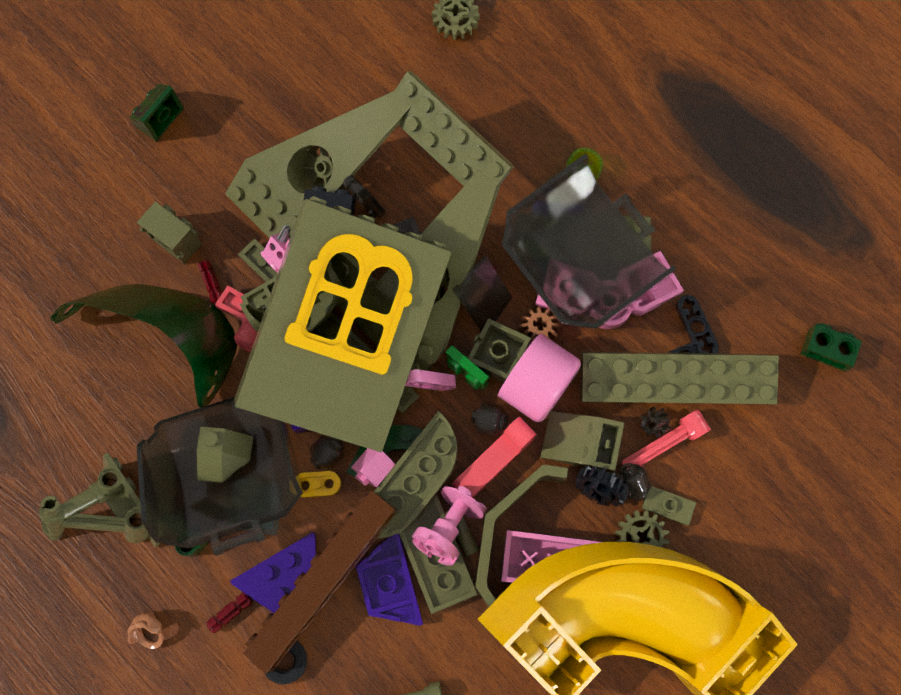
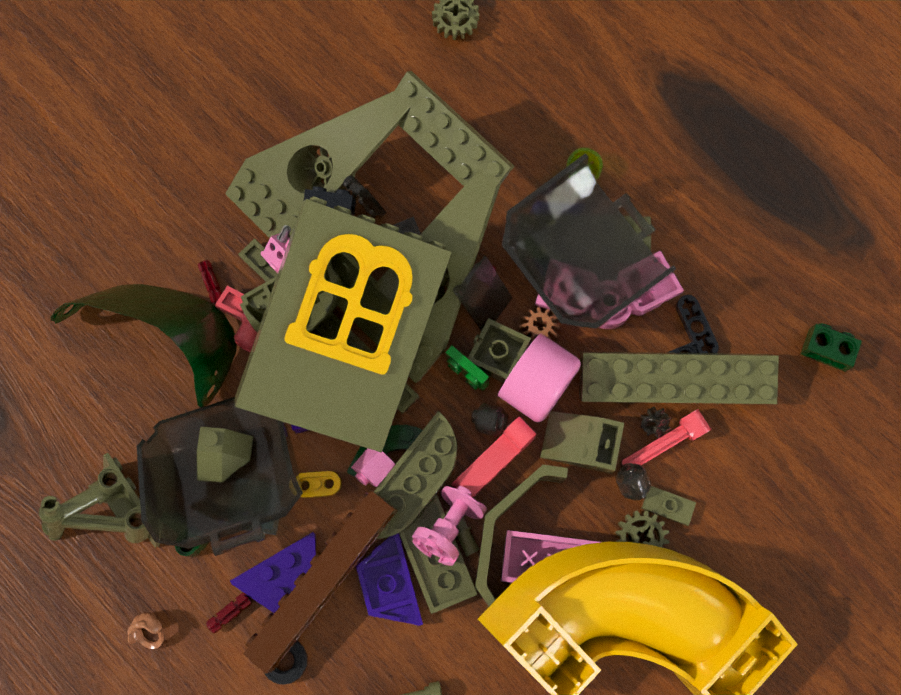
dark green slope [129,84,184,142] -> none
olive brick [137,201,202,264] -> none
clear smoke head [309,434,345,470] -> none
bright pink beam [405,370,456,391] -> none
black gear [575,466,629,507] -> none

